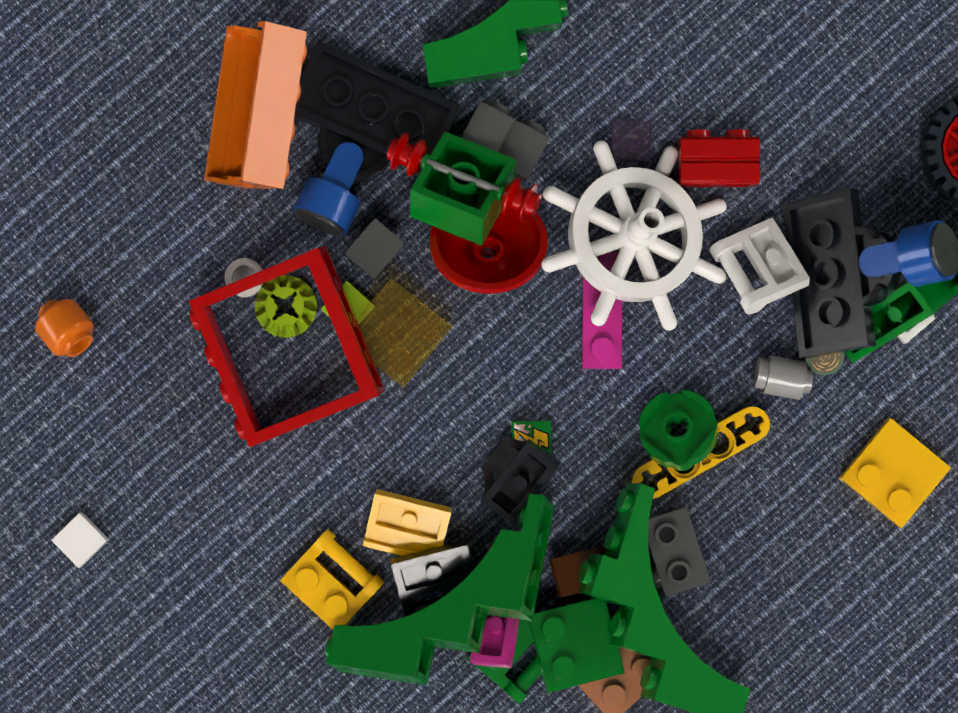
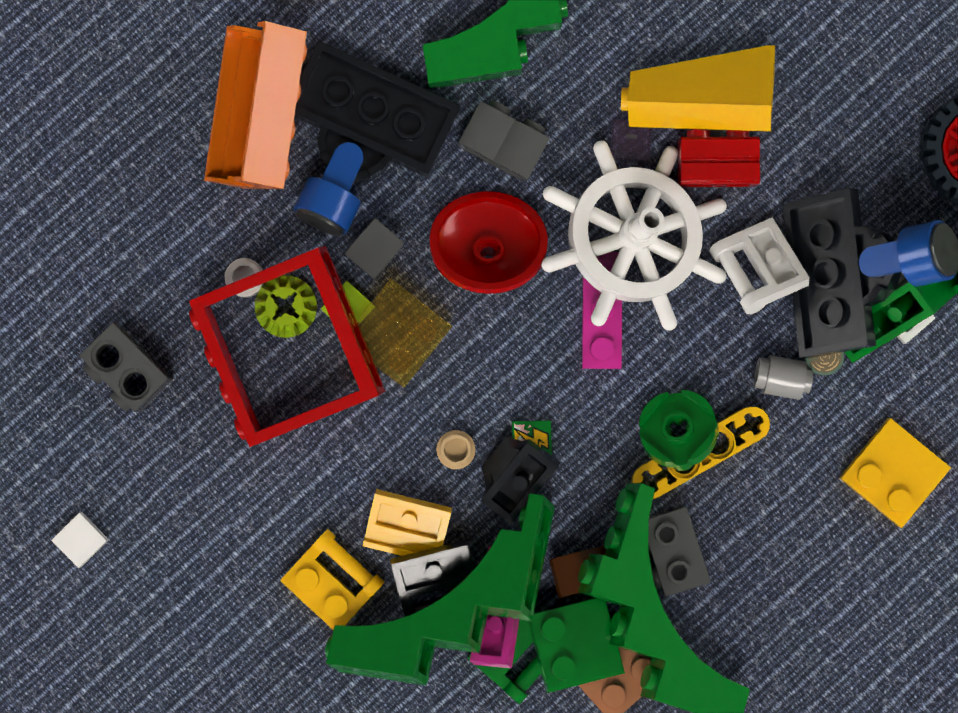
orange head [35,299,94,357] -> none
green brick [387,132,542,246] -> none
none -> dark grey brick [79,323,173,412]
none -> tan plate [436,430,475,469]
none -> yellow slope [621,45,775,131]

